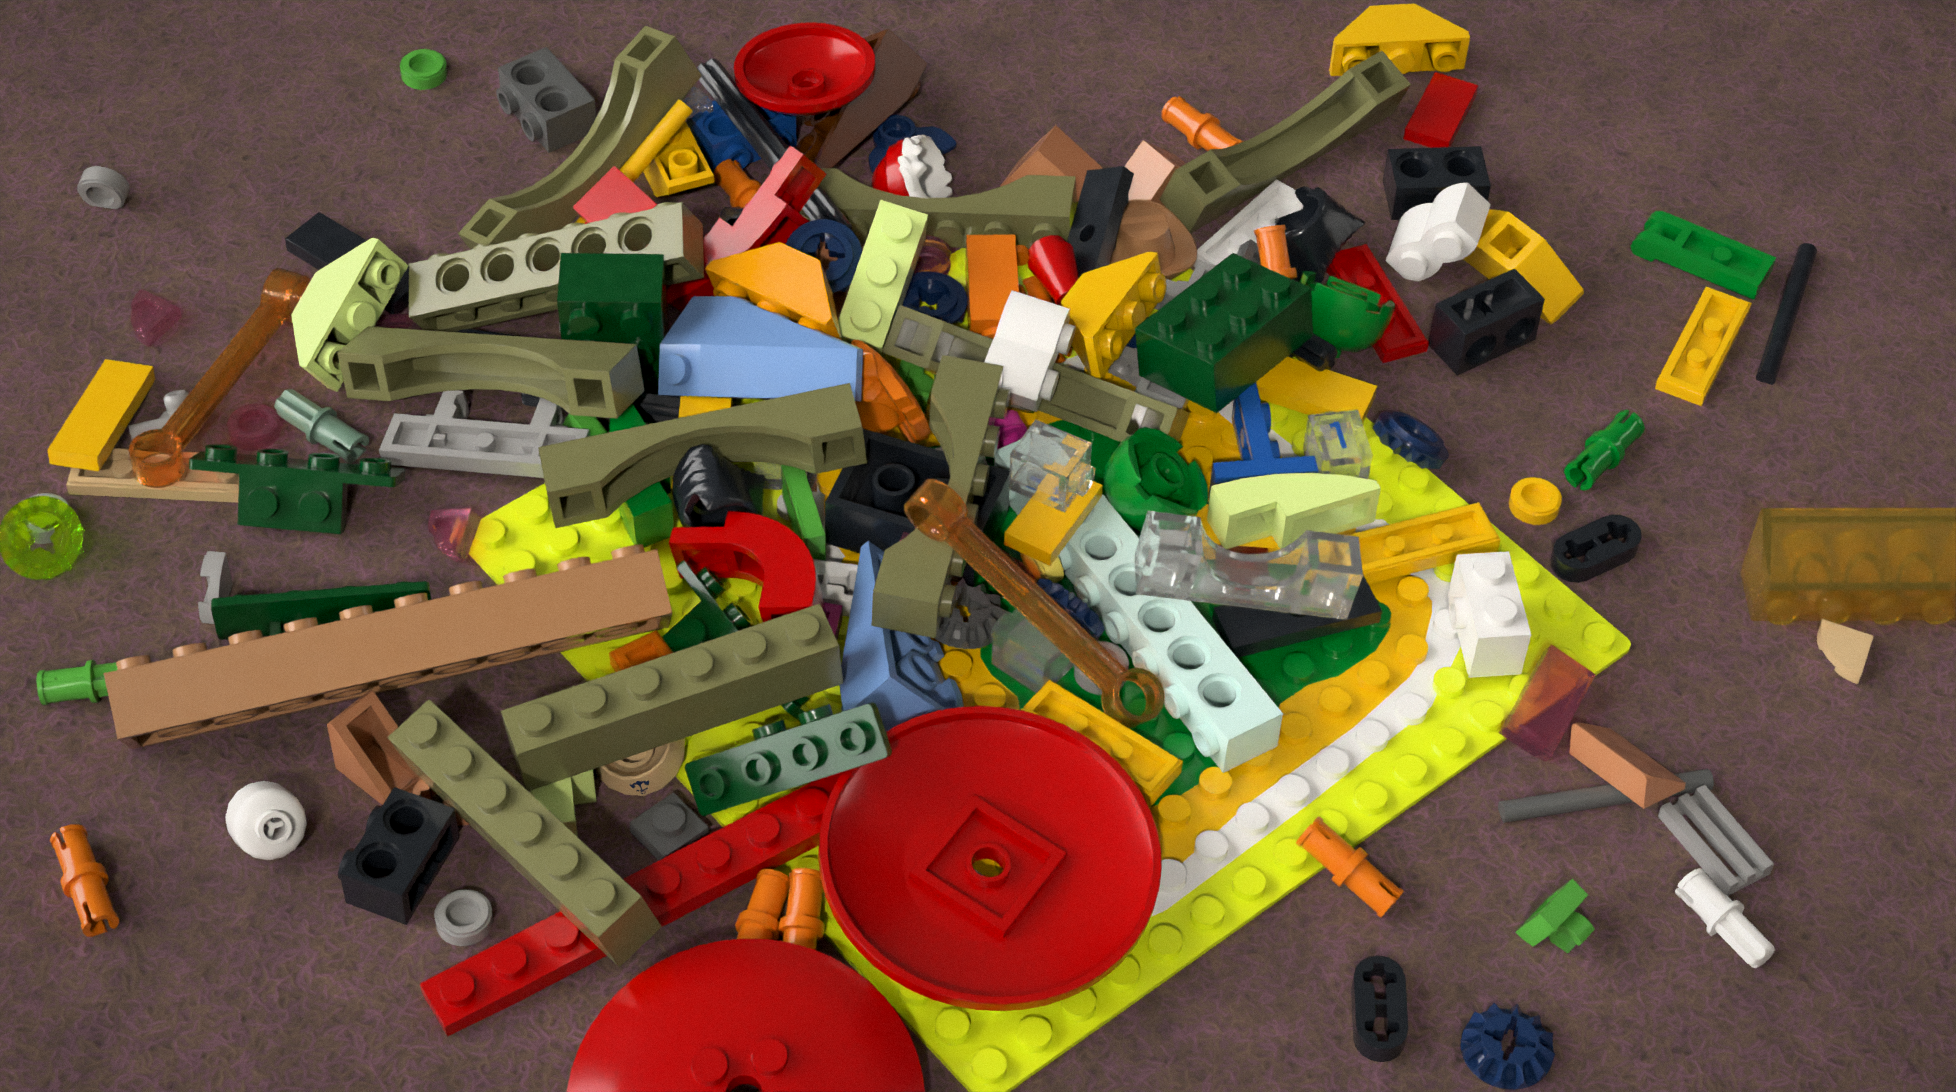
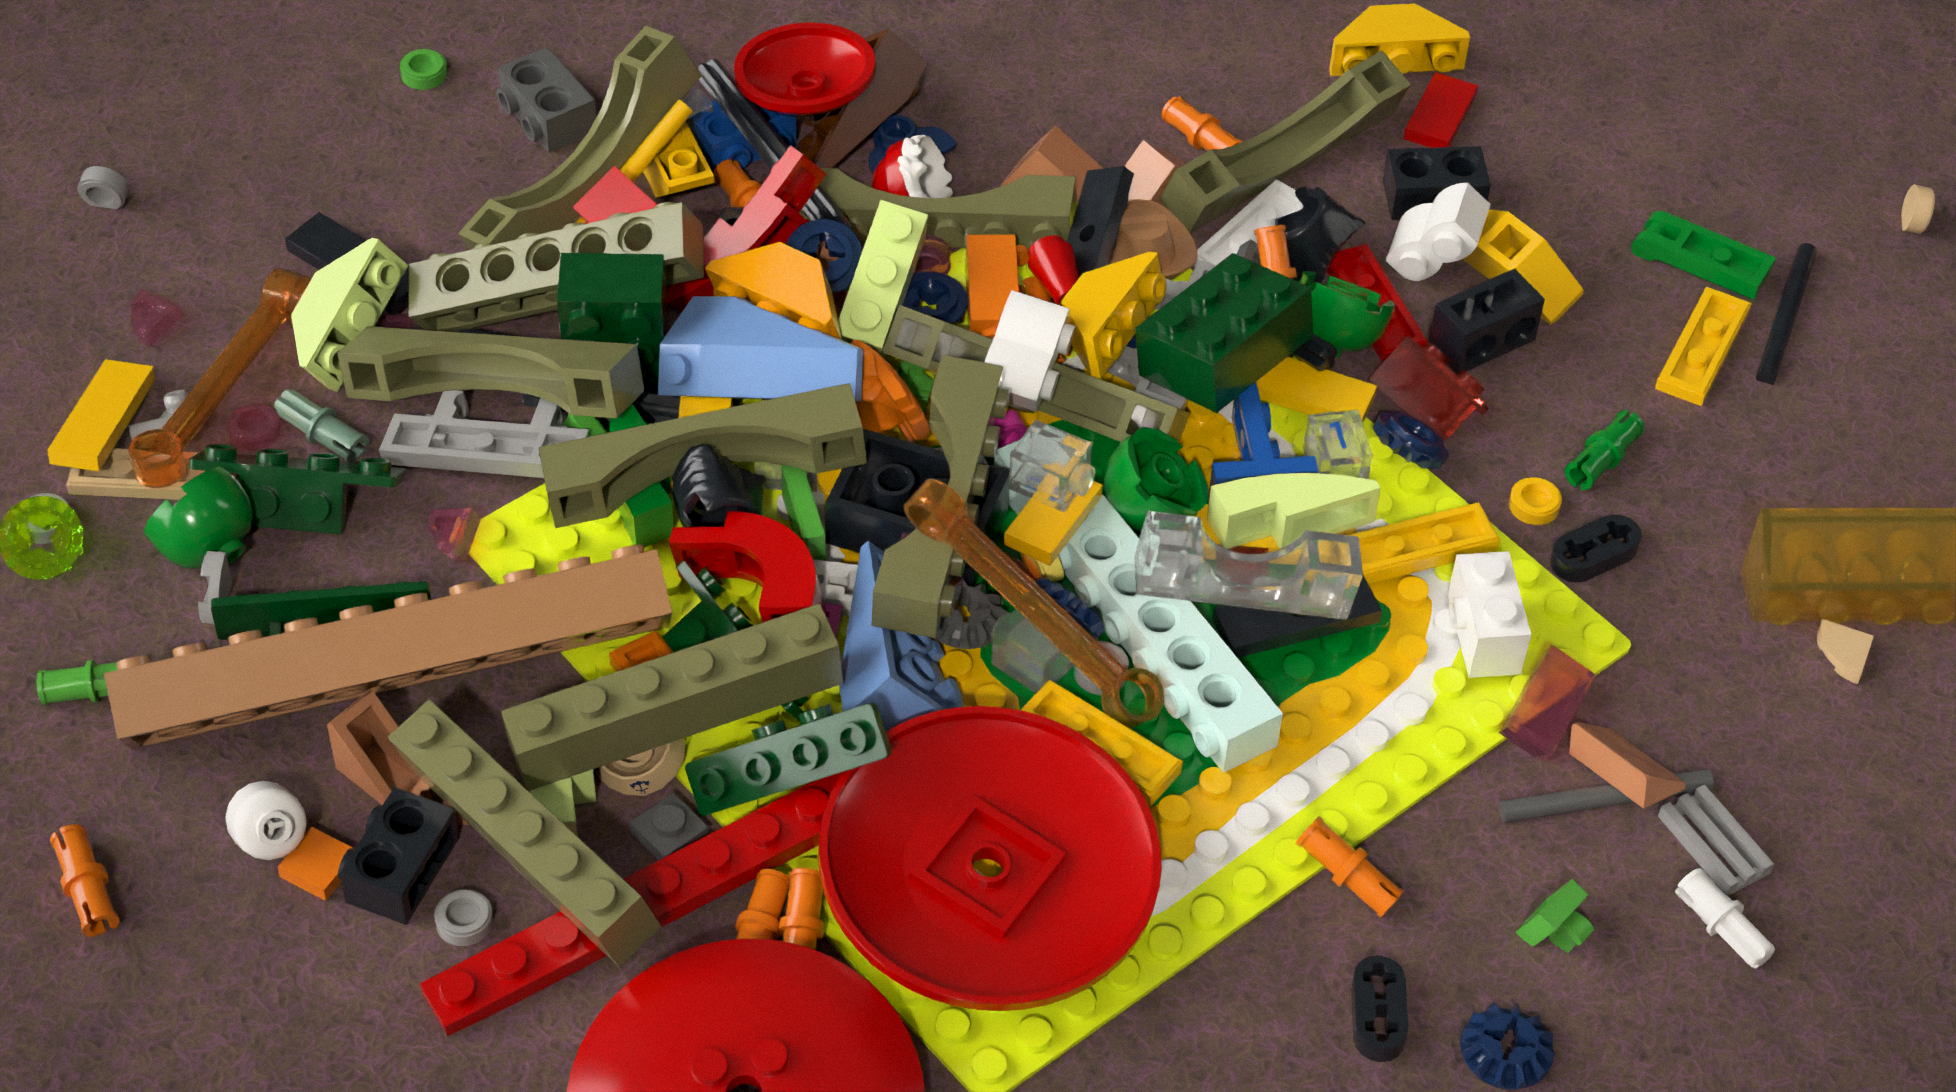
none -> green cylinder [144,467,253,569]
none -> orange tile [277,827,353,901]
none -> clear red bracket [1368,336,1489,441]
none -> tan tile [1901,184,1935,234]

